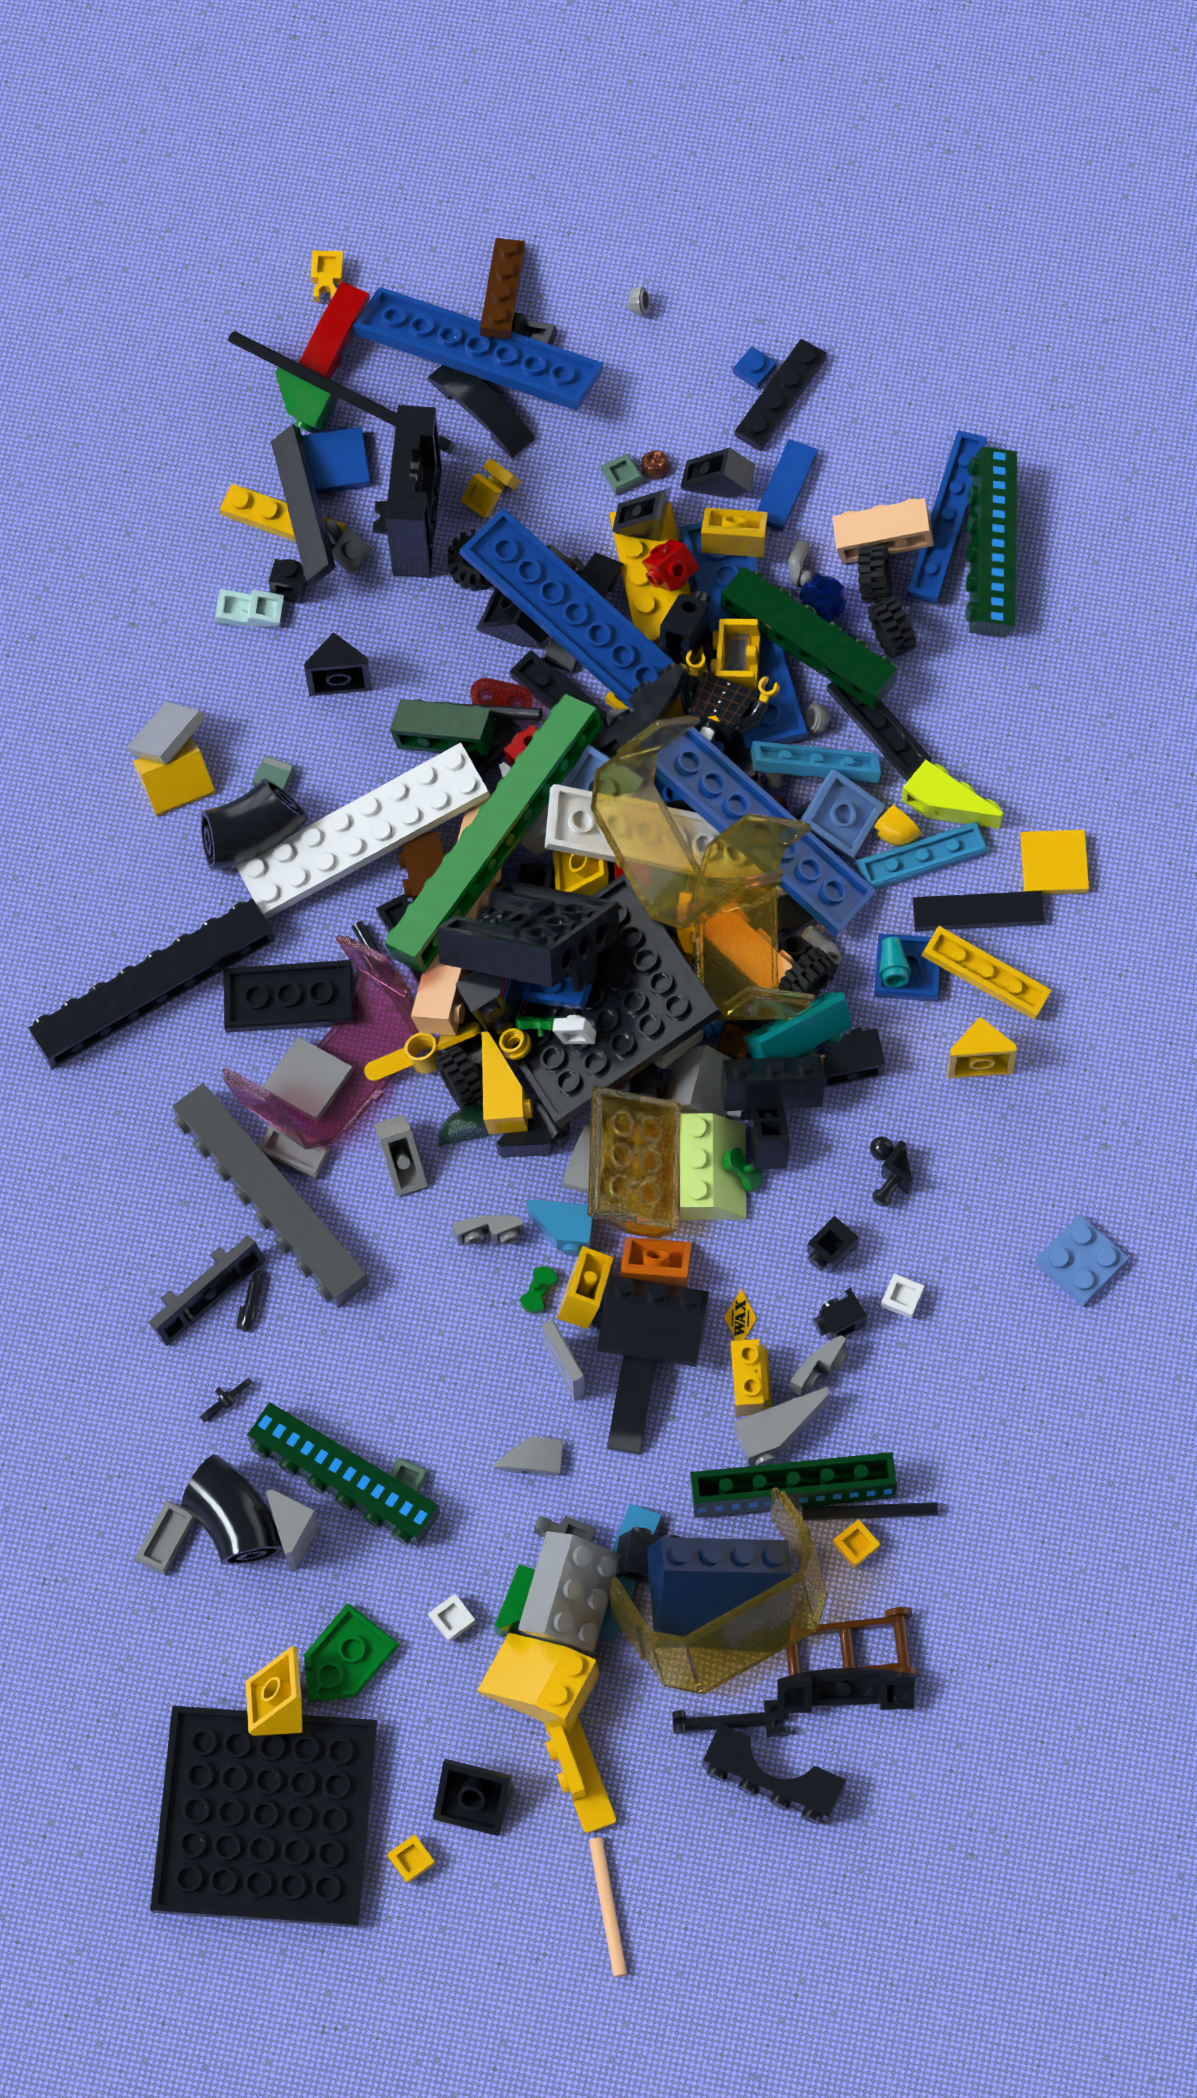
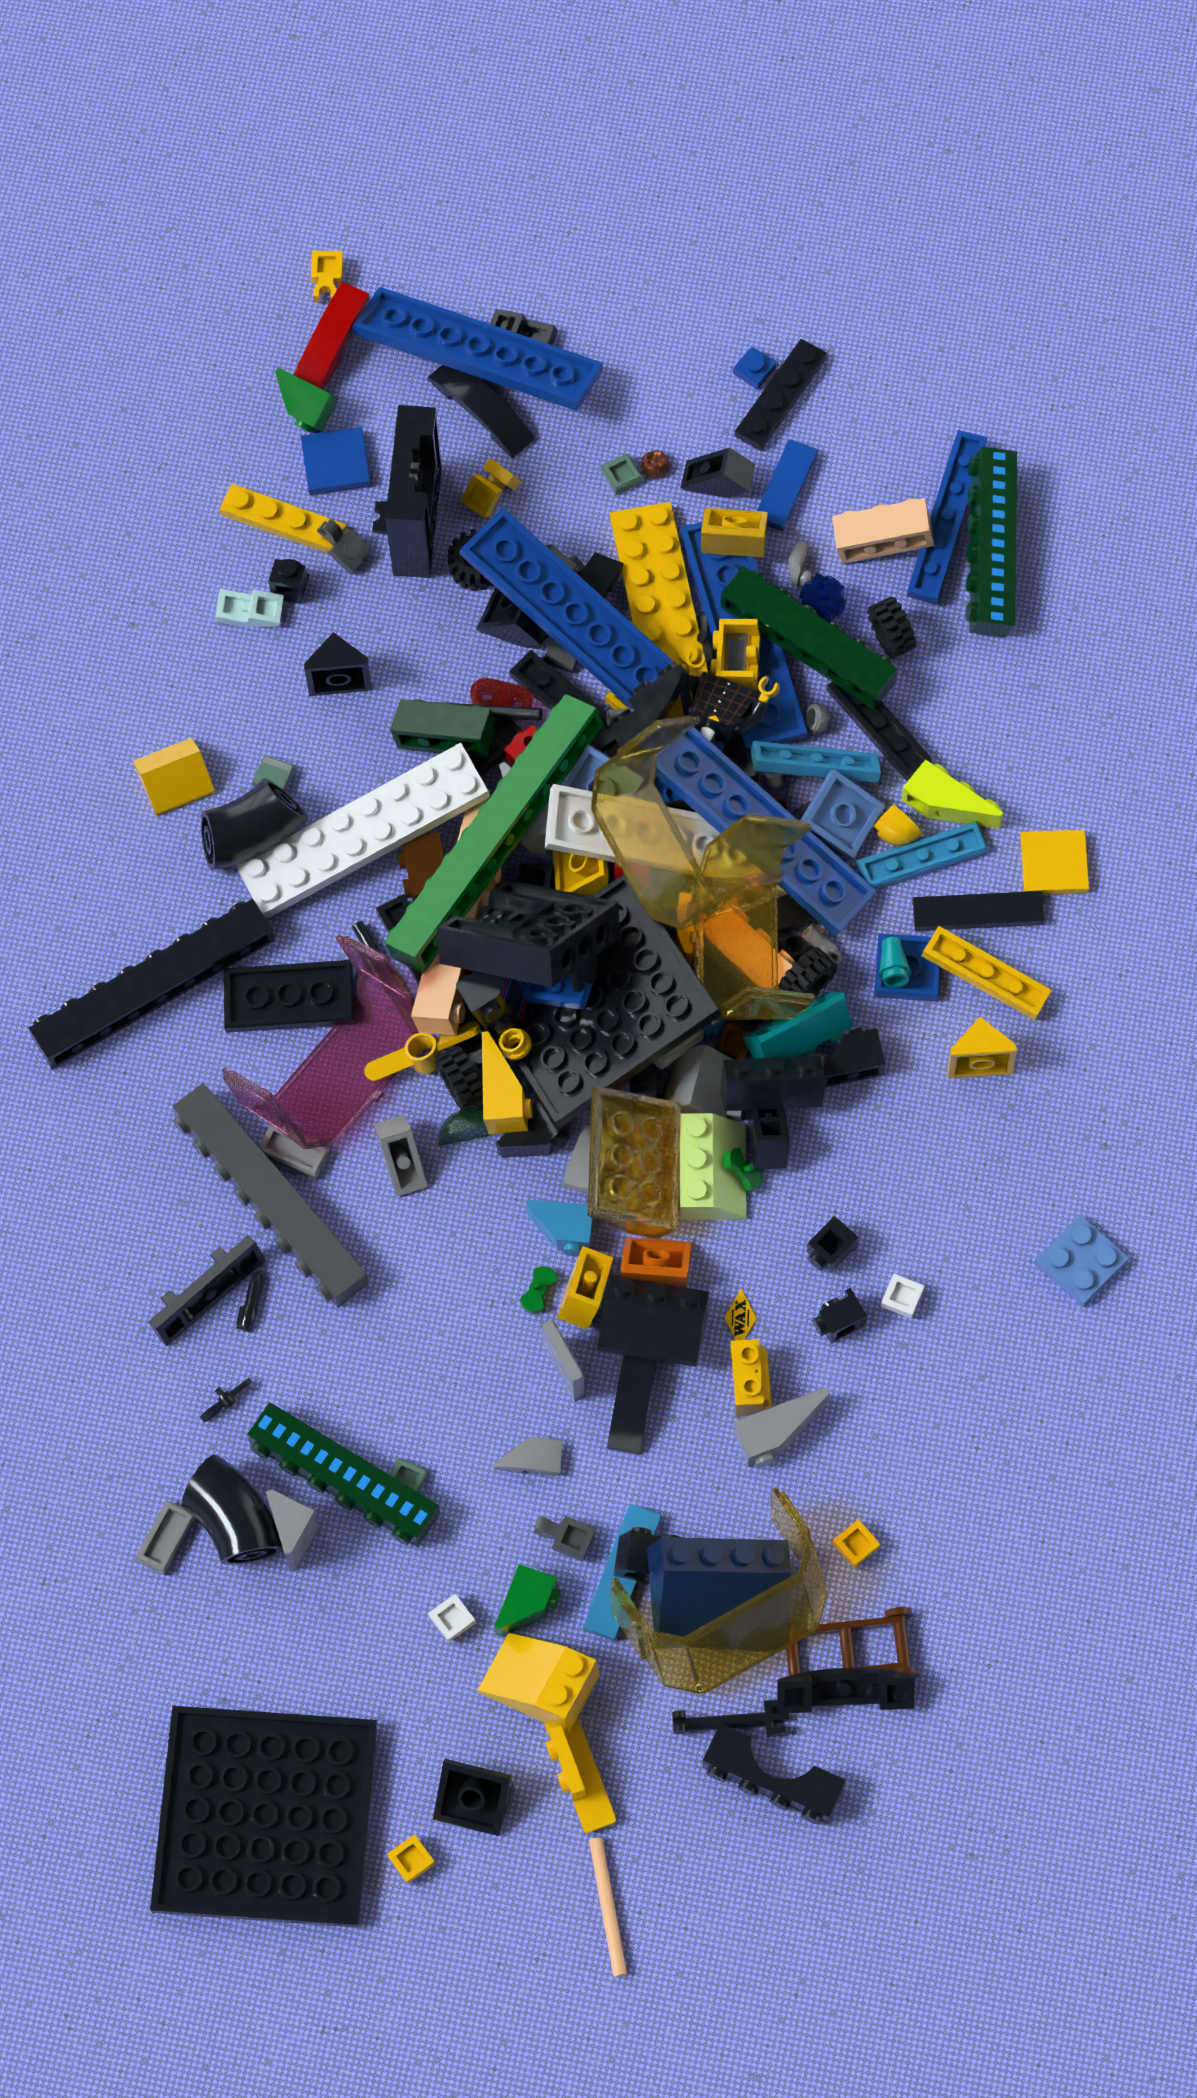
light grey tile [127,702,206,764] -> none
black tile [227,331,455,455] -> none
yellow slope [245,1646,302,1736] -> none
light grey tile [262,1036,353,1123] -> none
black tile [271,424,336,585] -> none
green tile [304,1603,400,1703] -> none
light grey slope [452,1215,525,1246] -> none
reddish brown plate [480,238,526,339] -> none
green piece [515,1015,562,1037] -> none
light grey brick [518,1531,621,1653] -> none
white plate [552,1015,596,1044] -> none
black slope [612,487,672,541] -> none
light grey piece [626,286,650,316] -> none
red brick [642,539,700,592] -> none
black torso [660,590,711,668] -> none
dark green brick [690,1452,897,1518] -> none
light grey slope [789,1336,849,1397] -> none
black bar [802,1502,938,1521] -> none
black tyre [858,545,892,603] -> none
black piece [869,1136,913,1207] -> none

